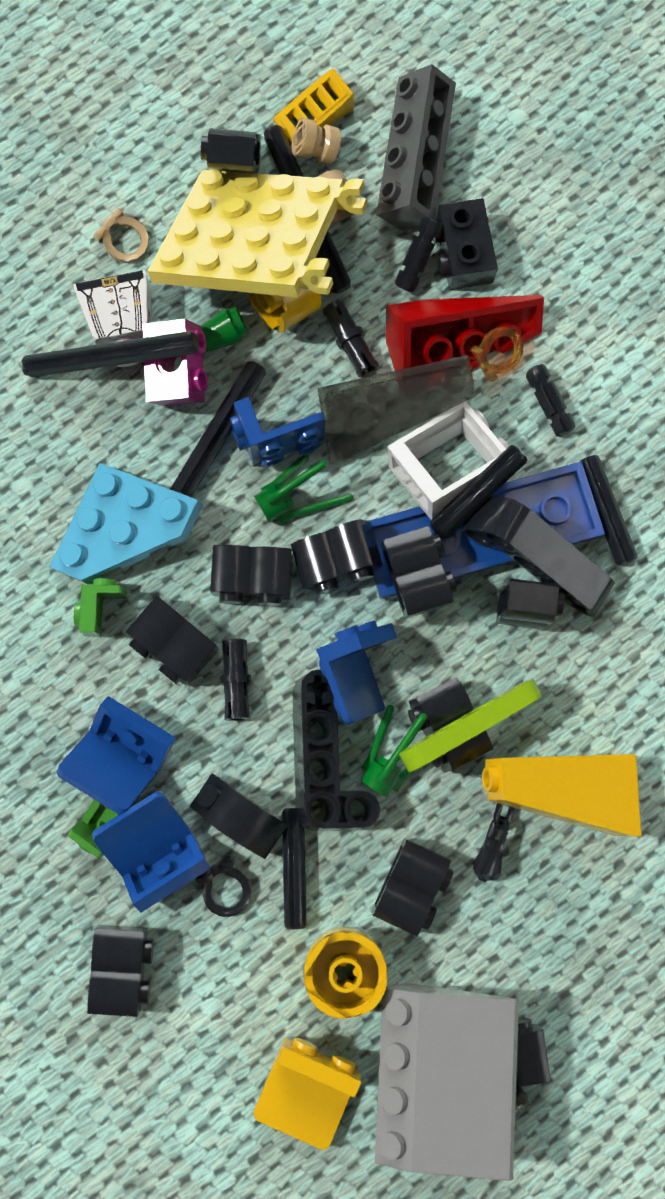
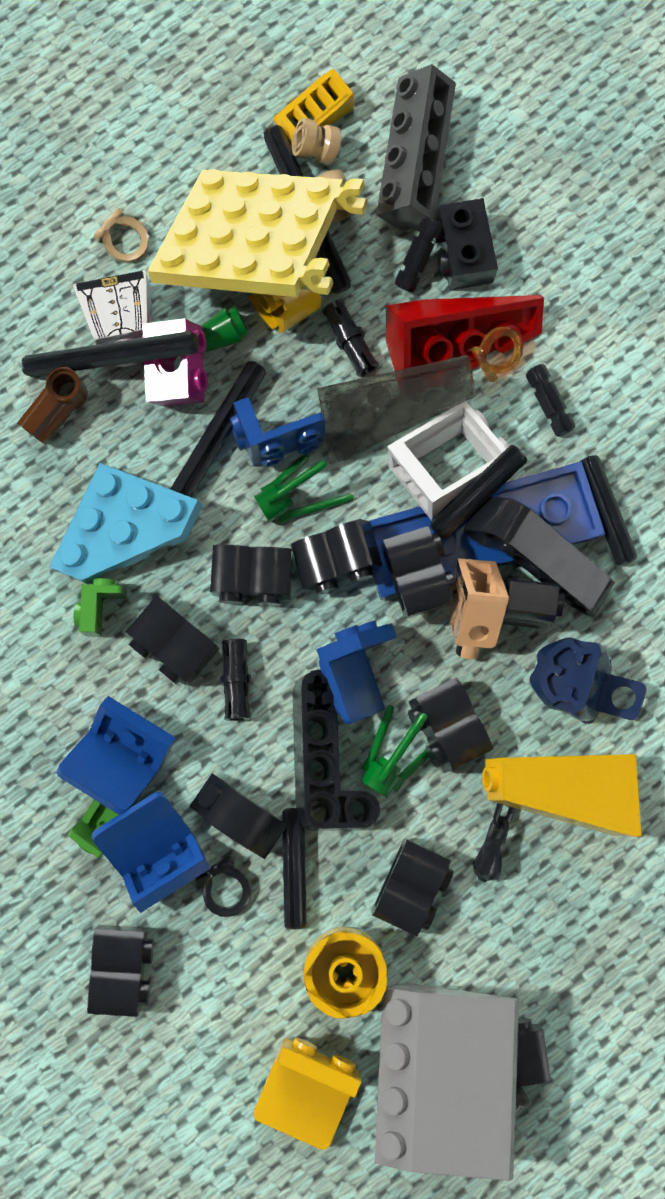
black brick [200,128,261,173] -> none
lime beam [399,678,543,772] -> none
none -> reddish brown piece [17,367,88,445]
none -> light nougat torso [449,558,509,659]
none -> dark blue piece [529,637,647,724]

